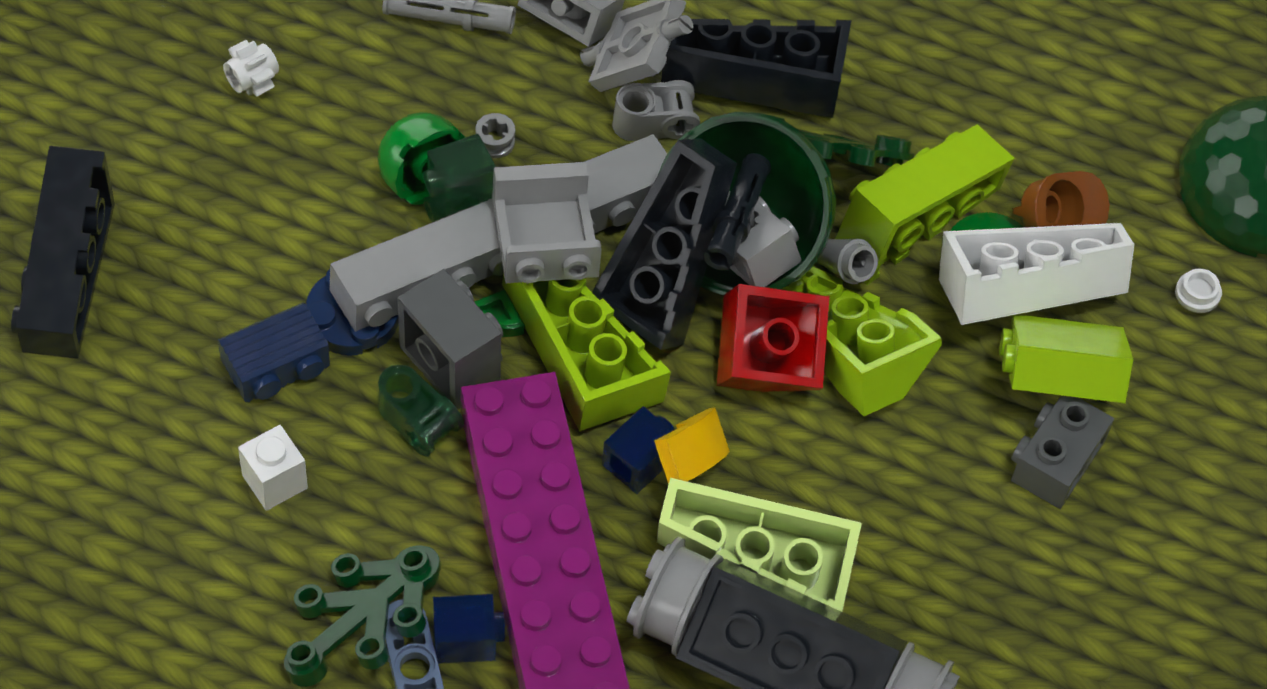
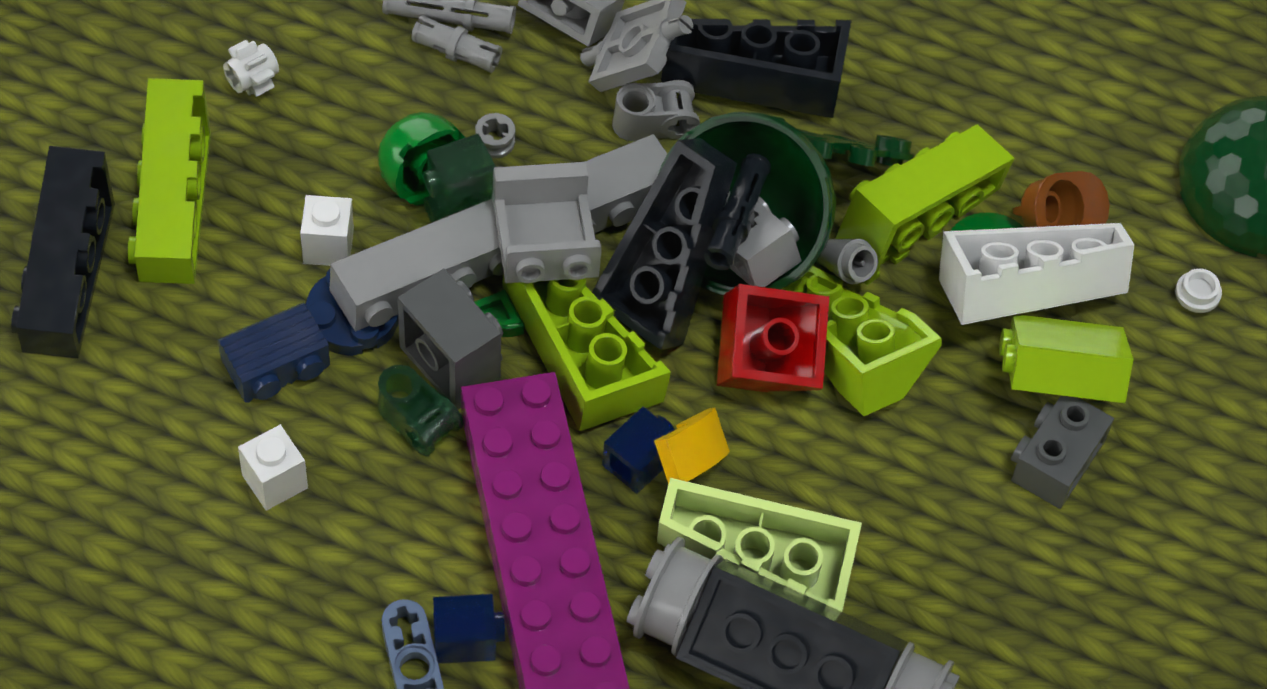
dark green plant [284,545,441,687] -> none
none -> lime wedge [128,78,211,284]
none -> white brick [300,195,354,266]
none -> light grey pin [411,15,502,73]

